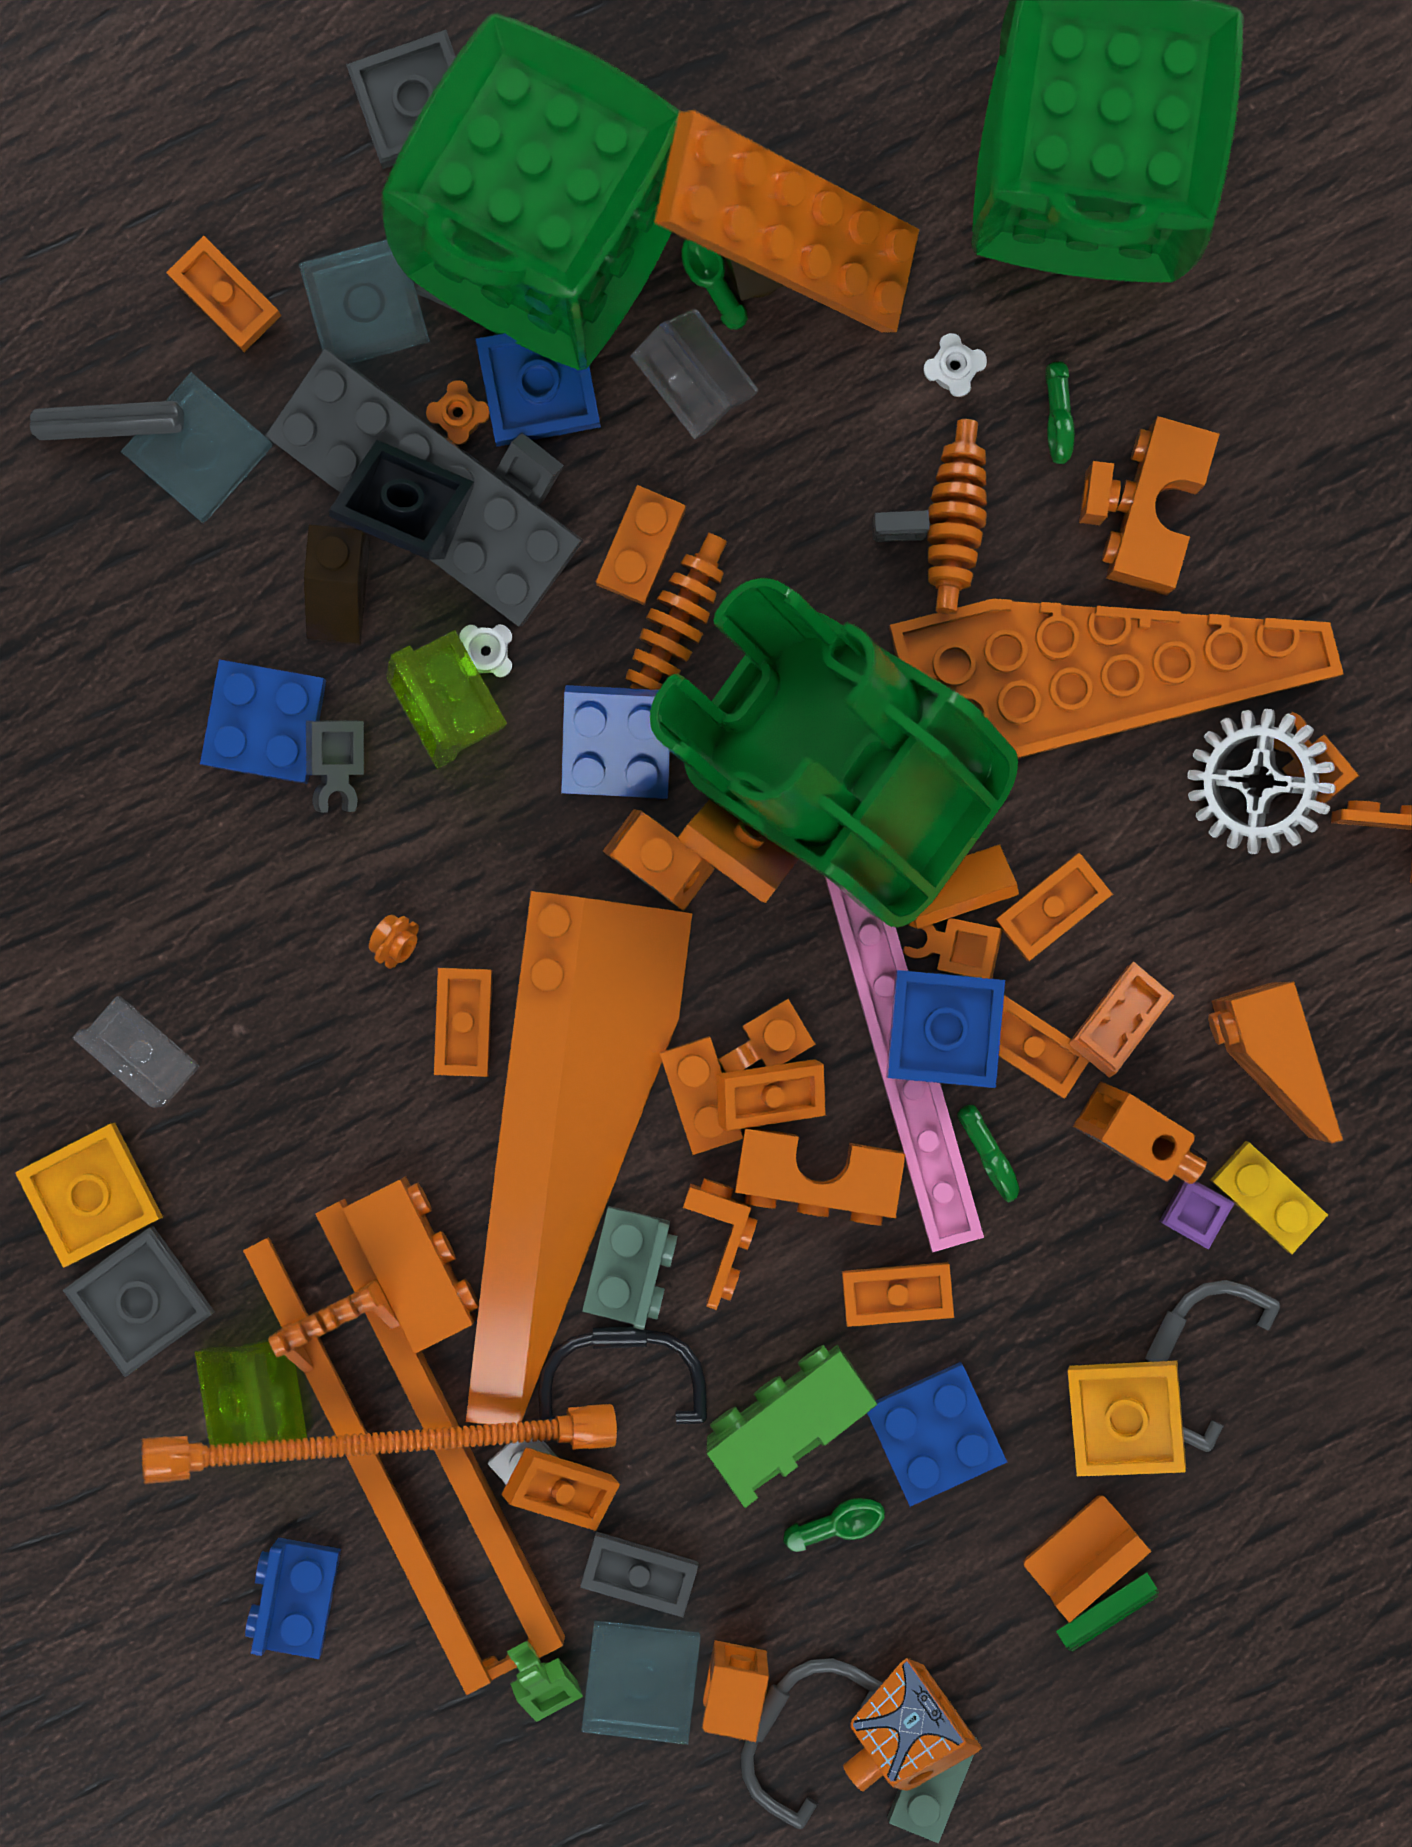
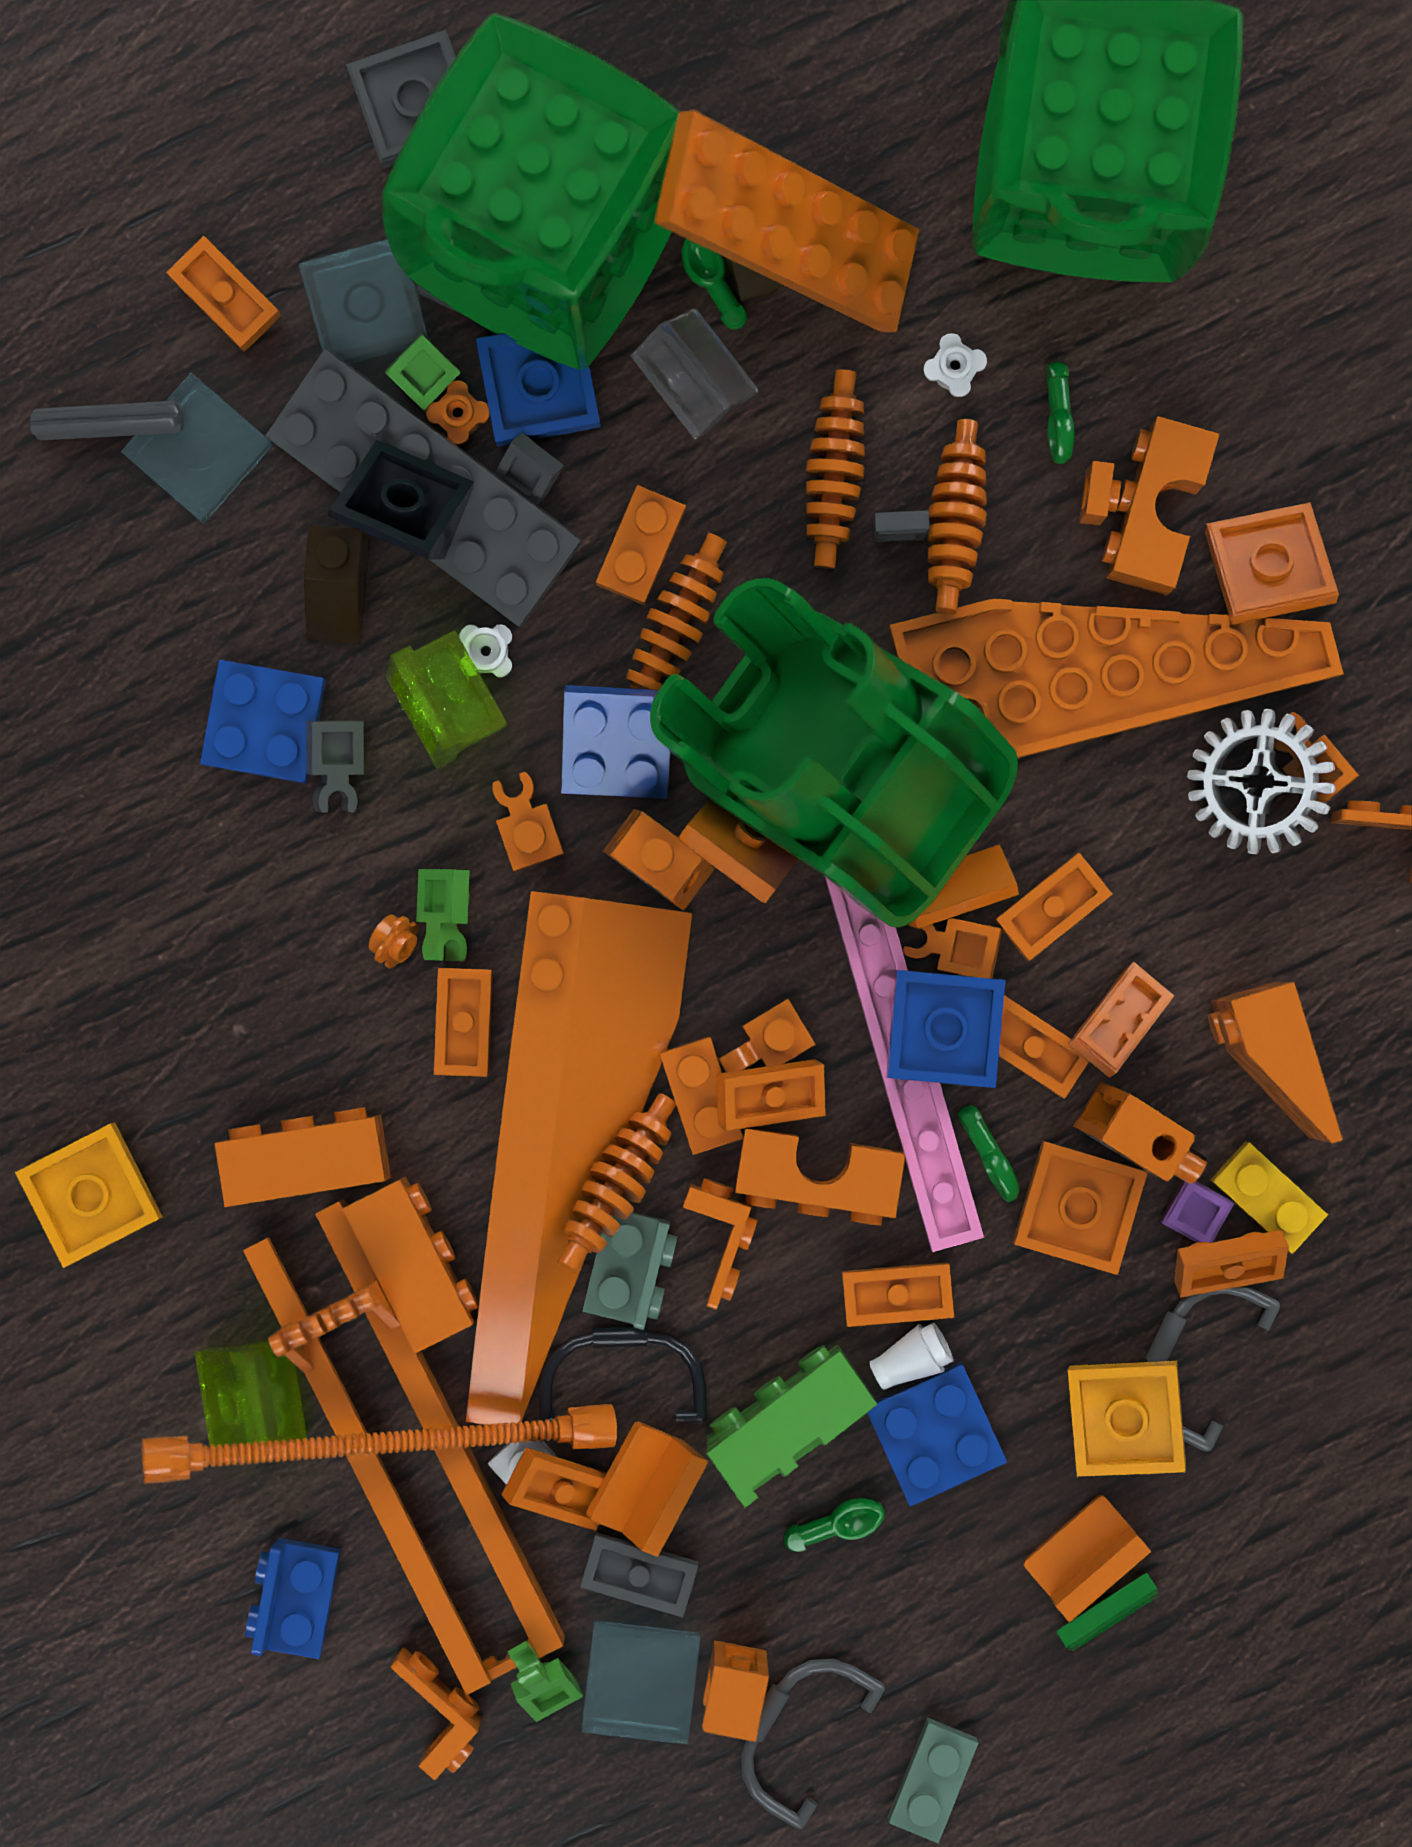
dark grey plate [63,1226,215,1377] -> none
clear panel [72,996,200,1108] -> none
orange torso [843,1658,982,1792] -> none
none -> orange brick [215,1107,391,1207]
none -> bright green plate [385,333,461,410]
none -> orange bracket [390,1648,482,1781]
none -> bright green plate [416,869,470,961]
none -> orange plate [493,771,565,872]
none -> orange piece [557,1093,676,1273]
none -> orange panel [586,1421,709,1557]
none -> orange piece [806,369,865,569]
none -> white cone [870,1323,954,1390]
none -> orange plate [1012,1141,1148,1275]
none -> orange plate [1174,1230,1289,1298]
none -> orange plate [1205,502,1339,625]

